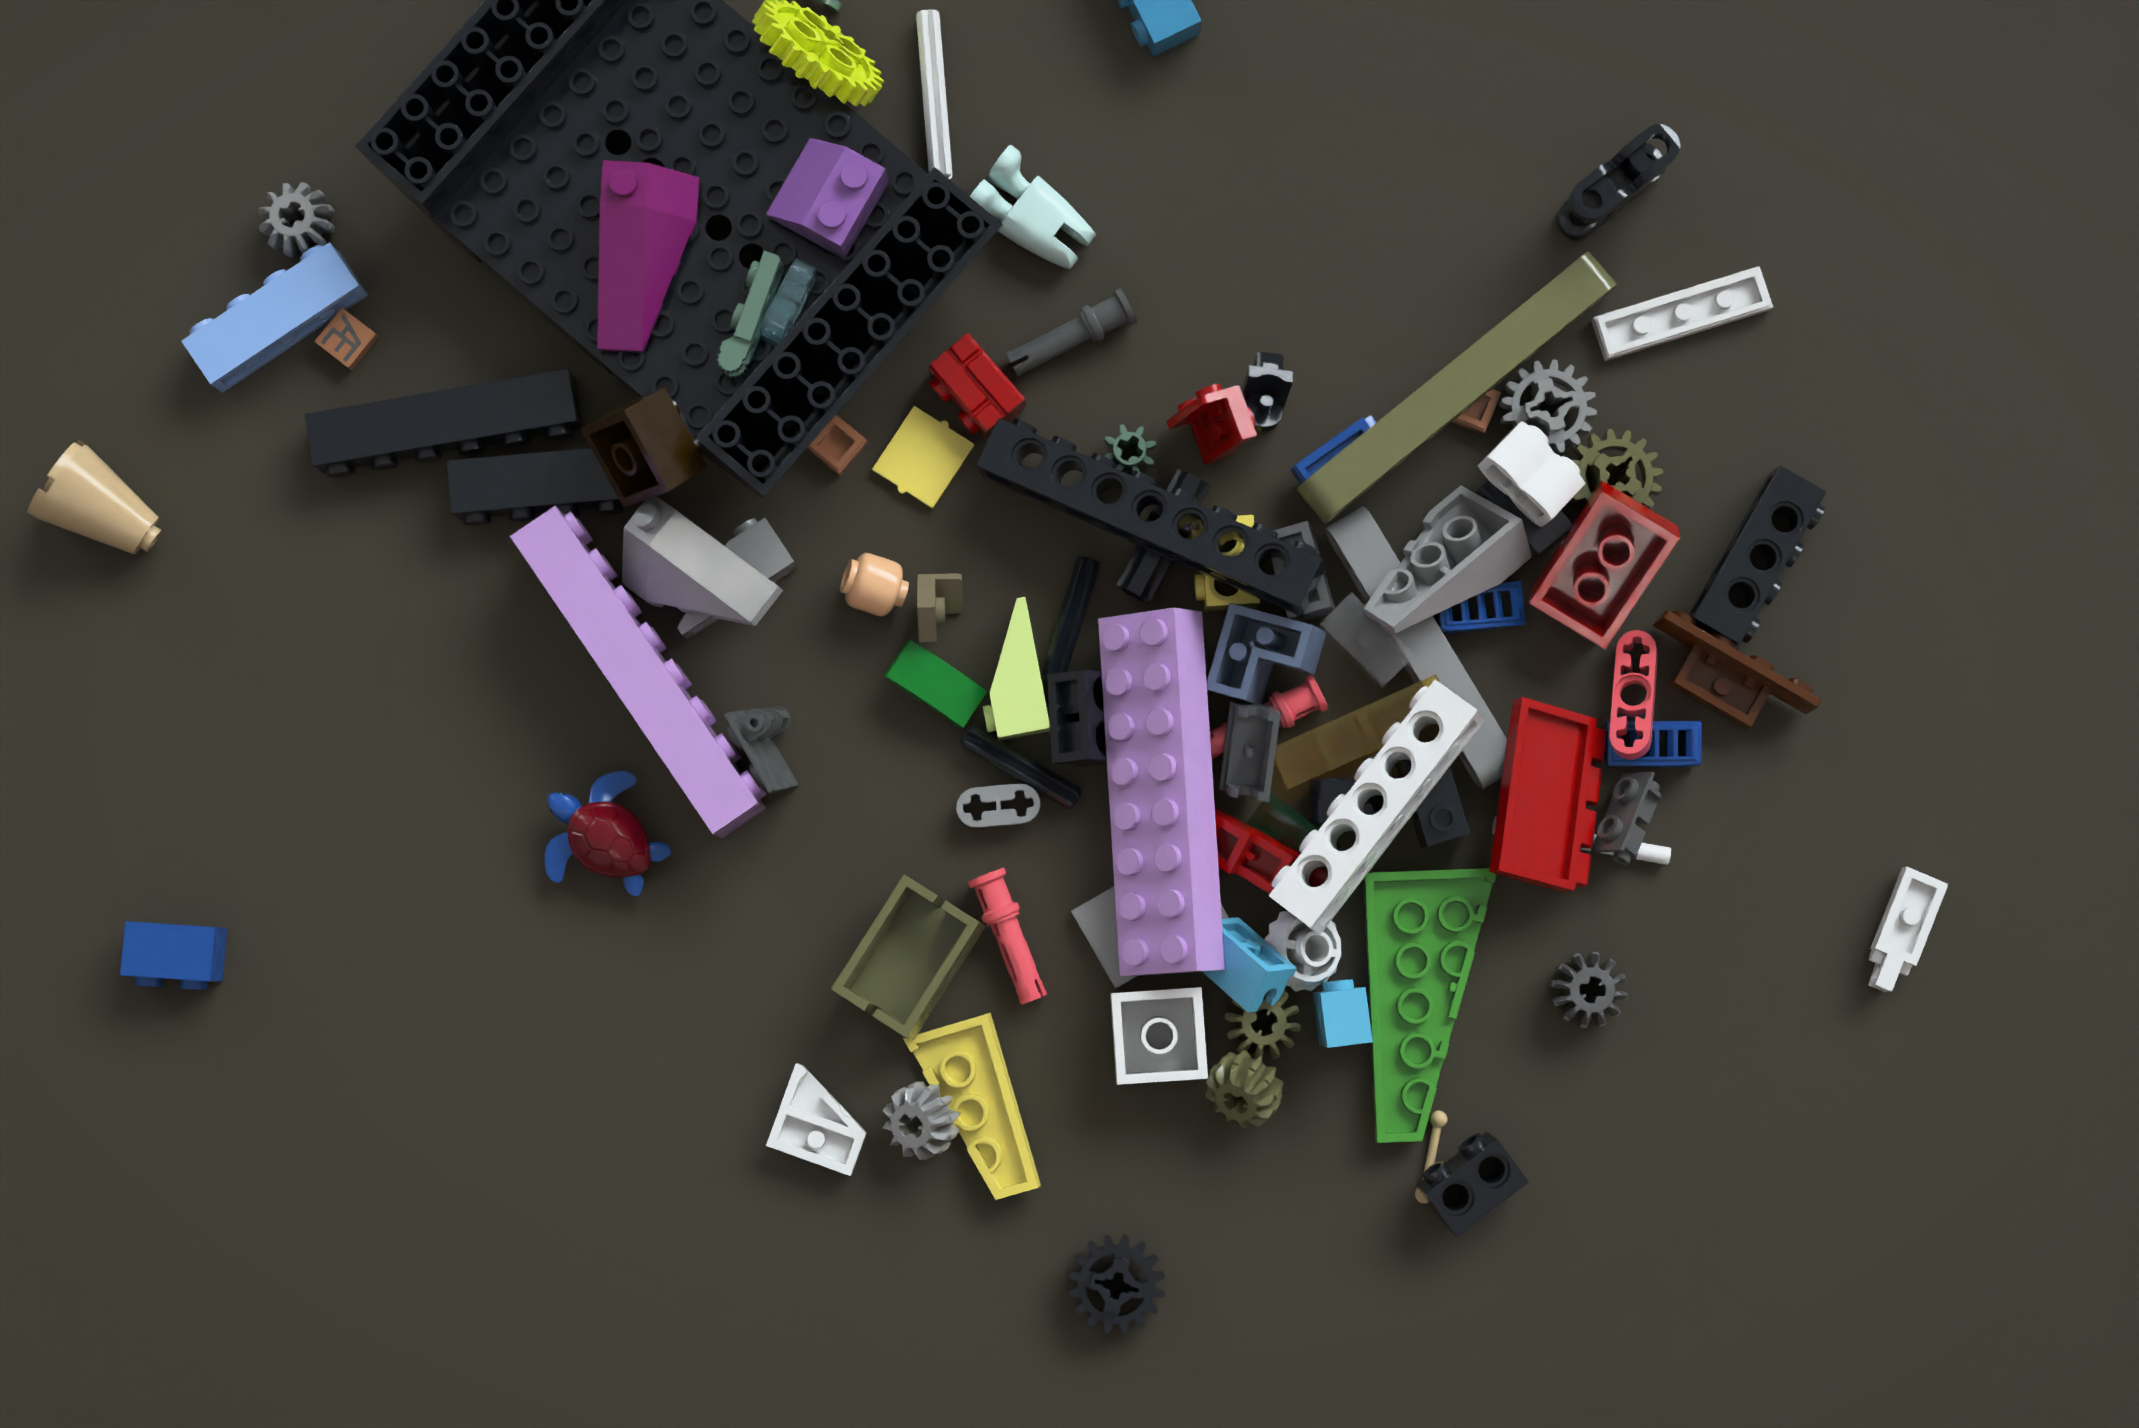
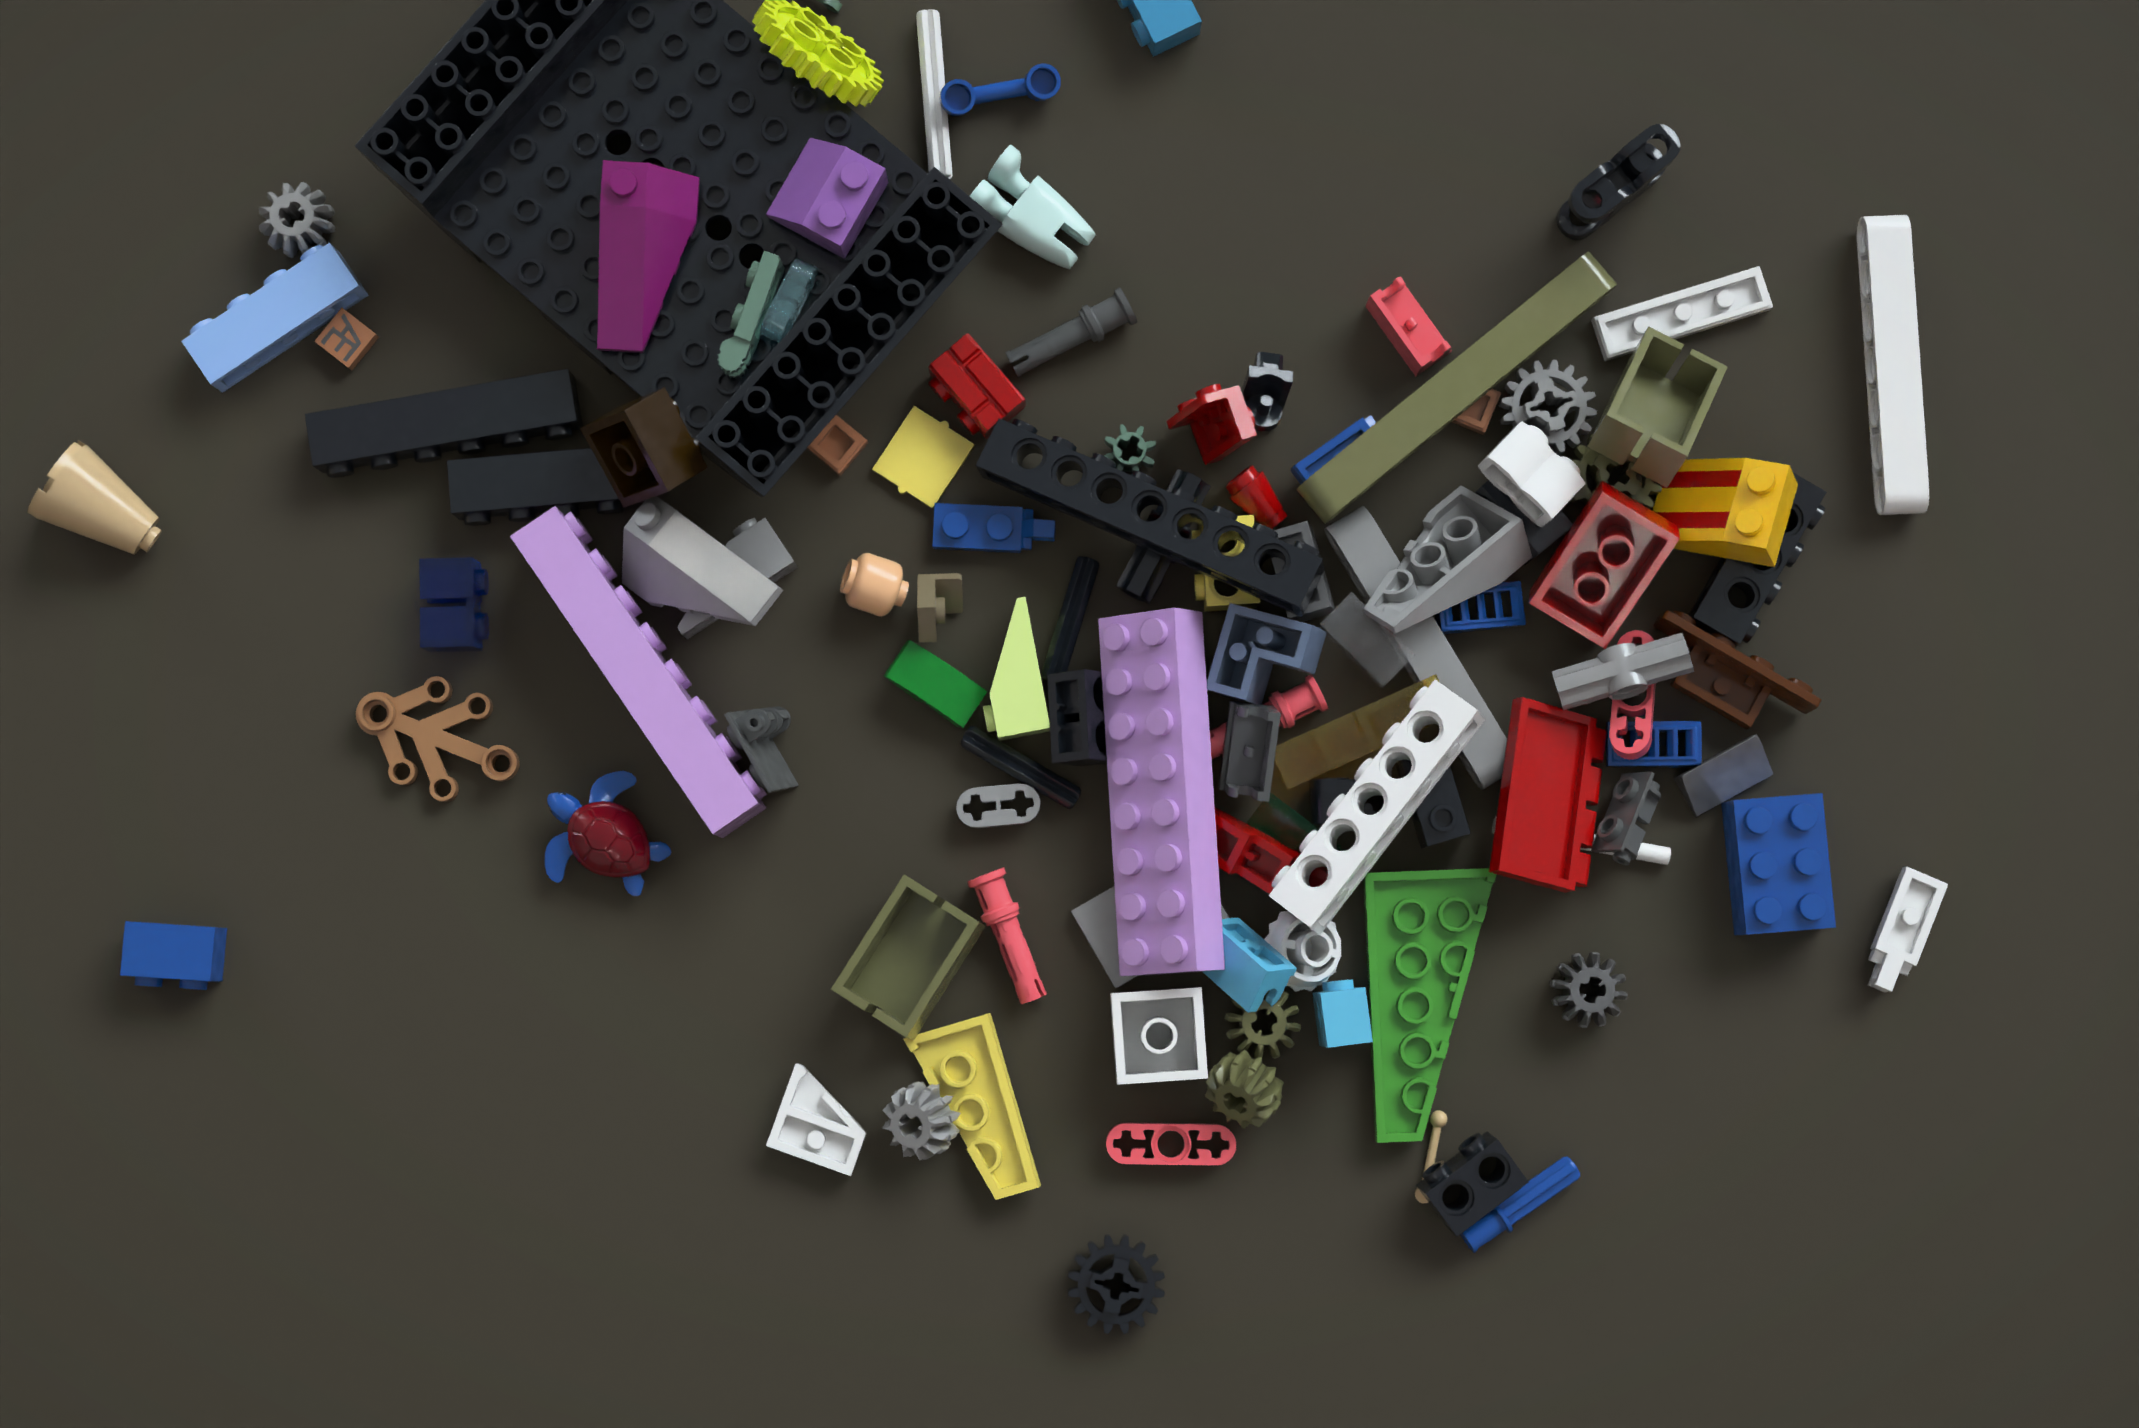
none -> medium nougat plant [356,676,520,802]
none -> clear blue piece [419,557,489,652]
none -> blue hinge [932,503,1056,553]
none -> blue bar [940,63,1061,117]
none -> coral beam [1106,1122,1236,1165]
none -> red cone [1225,465,1287,529]
none -> coral hinge [1365,276,1452,377]
none -> blue axle [1460,1156,1581,1253]
none -> light grey piece [1552,633,1694,710]
none -> olive piece [1587,326,1728,488]
none -> yellow slope [1653,458,1798,567]
none -> flat silver slope [1674,734,1773,817]
none -> blue brick [1721,793,1836,935]
none -> white beam [1857,215,1929,515]

